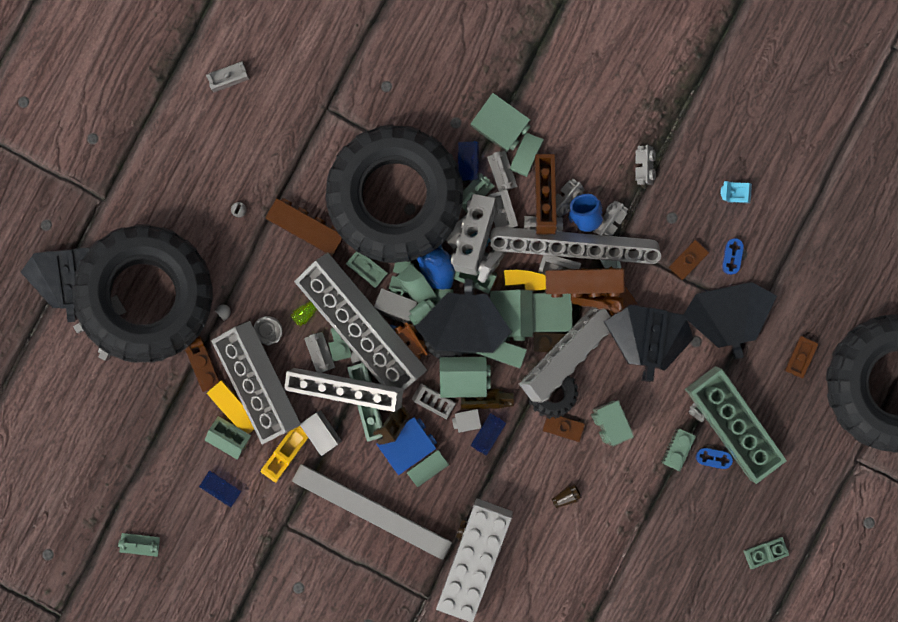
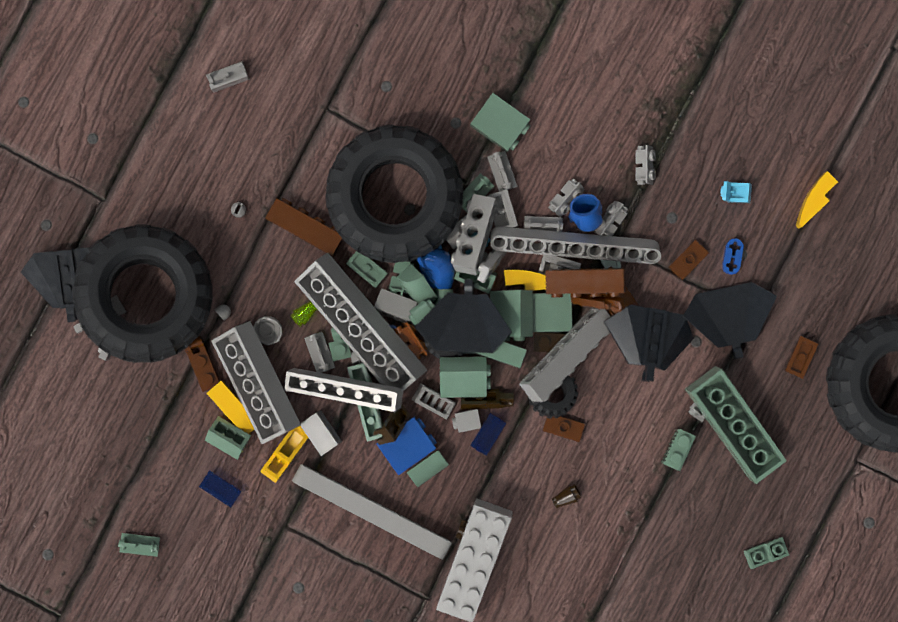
clear blue plate [458,141,479,181] -> none
sand green slope [510,133,544,177] -> none
reddish brown brick [535,154,556,235] -> none
sand green brick [591,400,634,446] -> none
blue beam [695,448,733,469] -> none
none -> yellow slope [796,171,838,229]

